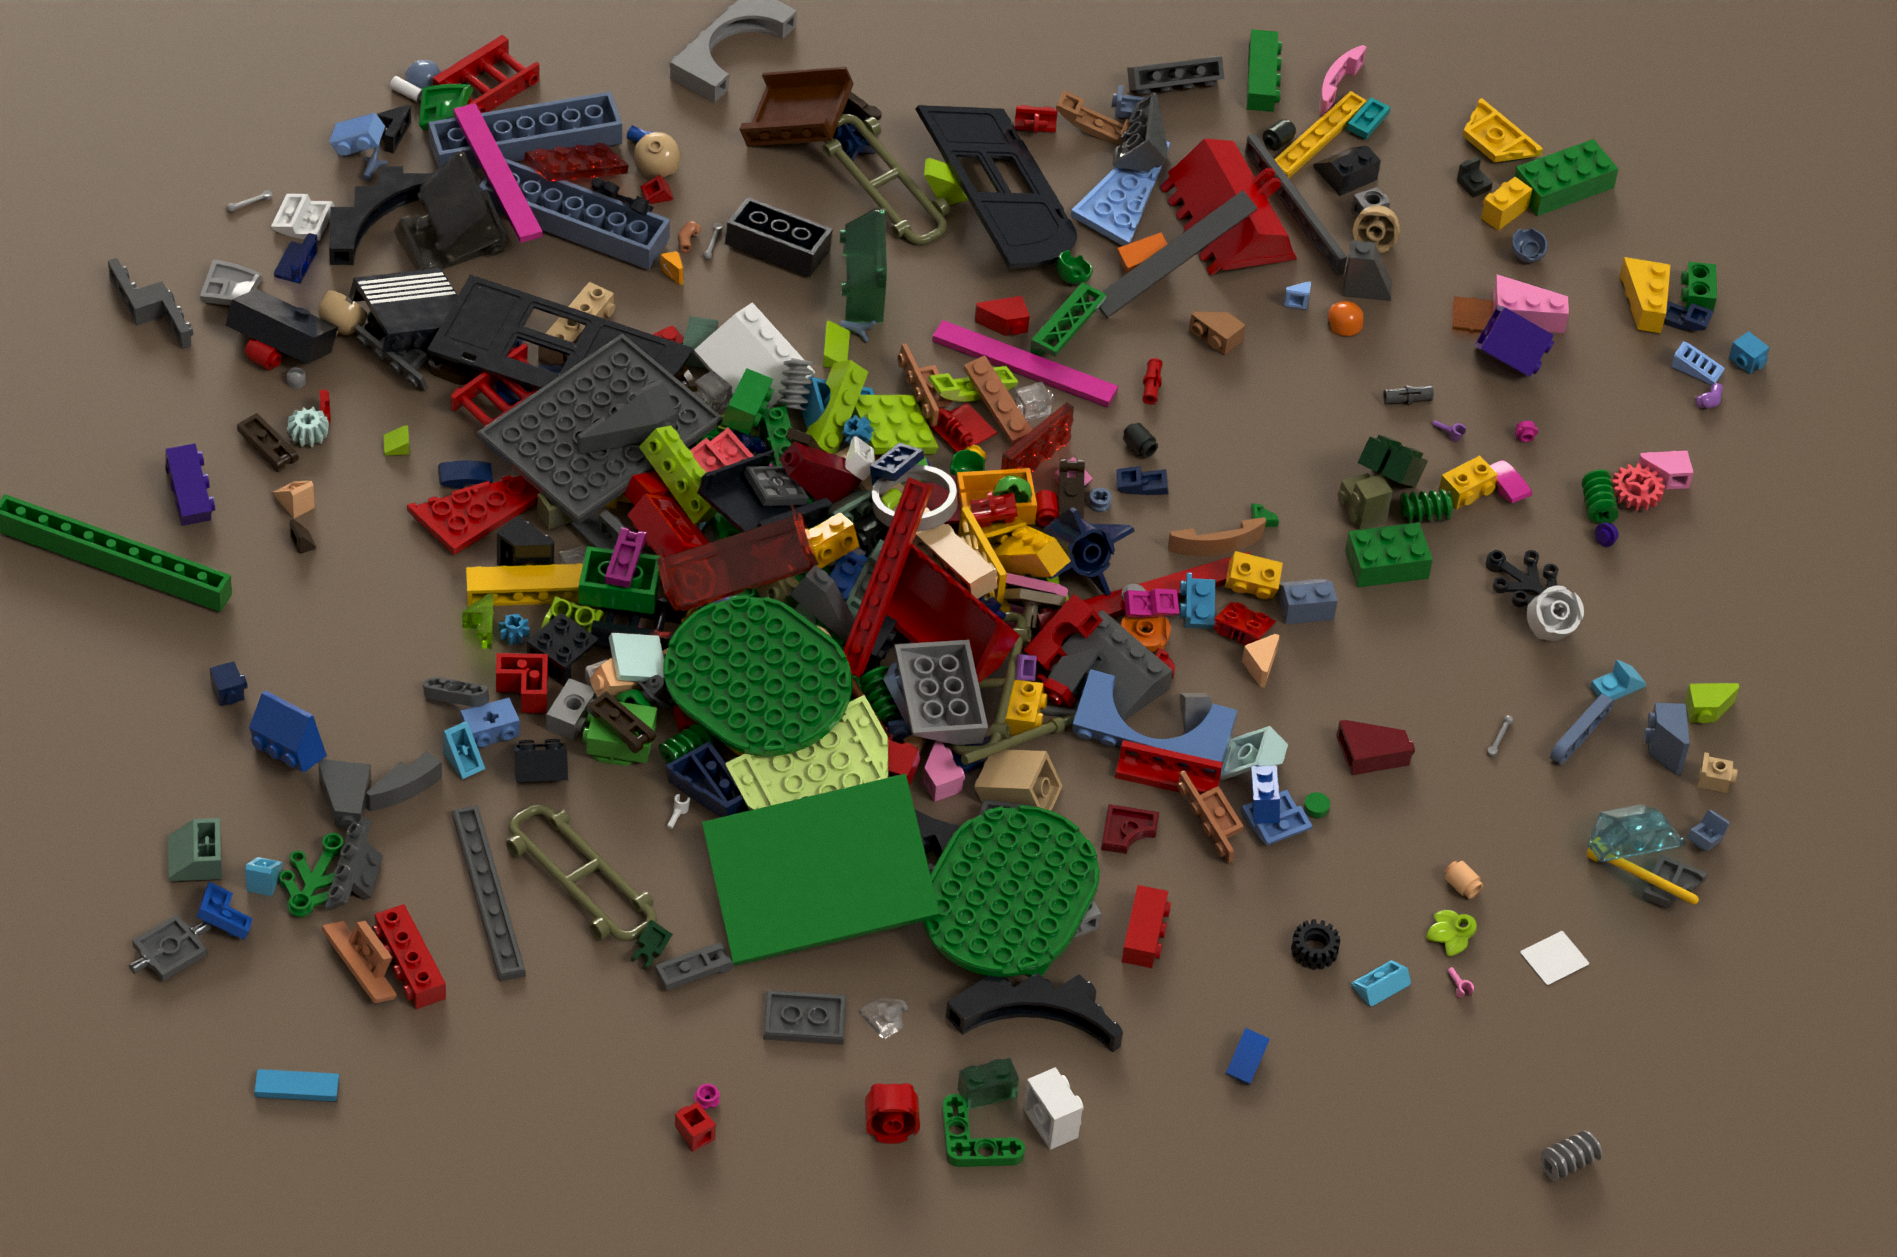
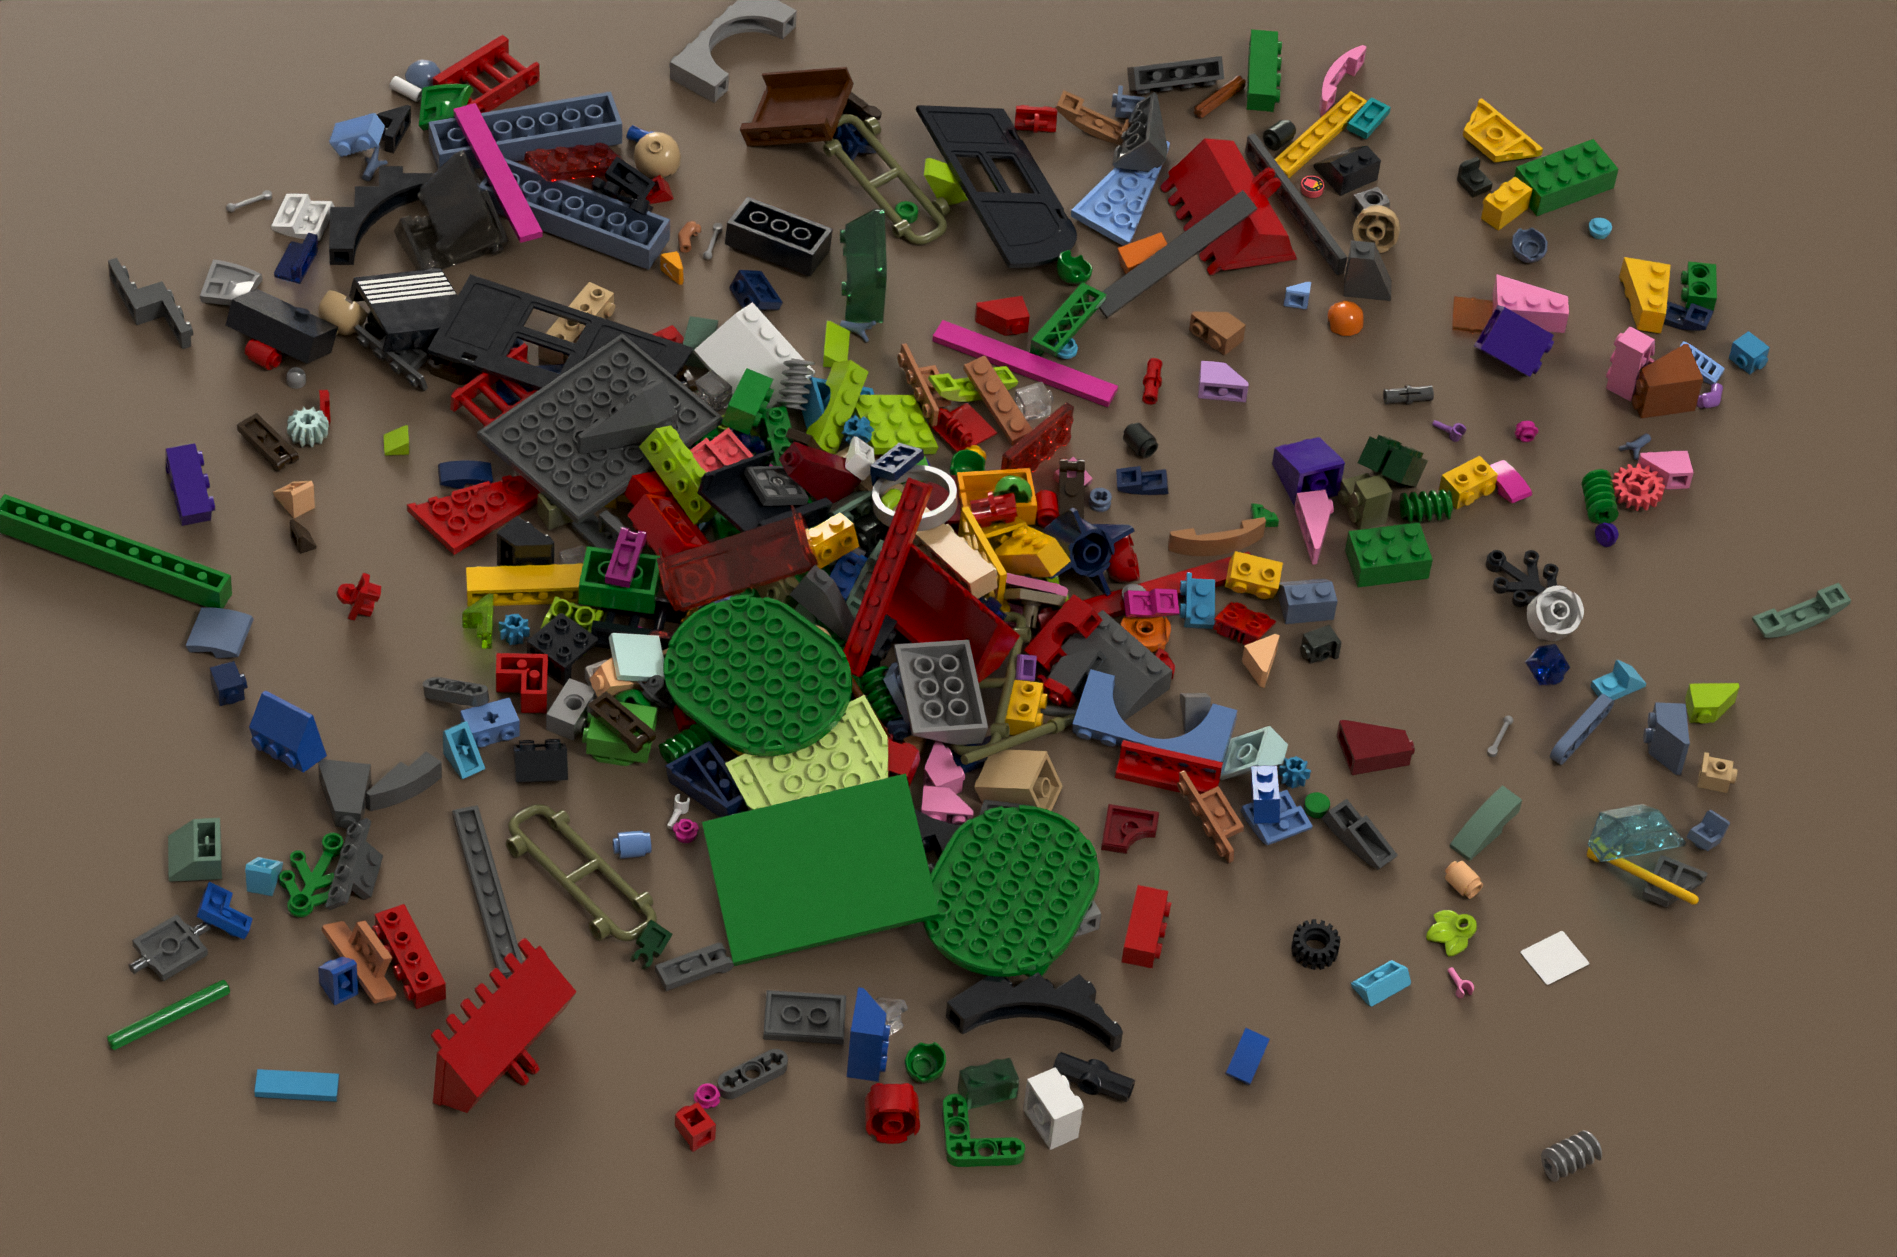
none -> green axle [107,980,230,1050]
none -> sand blue slope [186,608,254,658]
none -> blue slope [318,957,358,1006]
none -> red hips [336,573,382,621]
none -> red piece [431,938,576,1113]
none -> black slope [604,156,655,199]
none -> medium blue brick [613,830,651,859]
none -> dark pink plate [673,819,699,843]
none -> dark grey beam [717,1049,788,1099]
none -> dark blue bracket [729,270,783,310]
none -> blue slope [847,987,891,1082]
none -> green tile [895,201,918,224]
none -> green hair [904,1042,947,1083]
none -> bright pink slope [921,786,973,825]
none -> black piece [1053,1052,1135,1102]
none -> medium azure plate [1054,338,1078,359]
none -> red cylinder [1106,534,1140,583]
none -> dark orange axle [1194,76,1246,118]
none -> lavender slope [1198,361,1249,402]
none -> dark purple slope [1272,437,1345,506]
none -> dark azure gear [1278,756,1311,789]
none -> bright pink slope [1294,490,1334,565]
none -> tile [1300,176,1324,198]
none -> pearl dark grey brick [1300,625,1342,664]
none -> dark grey slope [1322,799,1398,870]
none -> sand green slope [1450,785,1522,862]
none -> clear blue brick [1525,644,1570,685]
none -> medium azure plate [1588,218,1612,239]
none -> bright pink wedge [1606,327,1655,402]
none -> sand blue bar [1619,433,1651,460]
none -> dark orange slope [1632,344,1703,418]
none -> sand green slope [1752,583,1851,638]

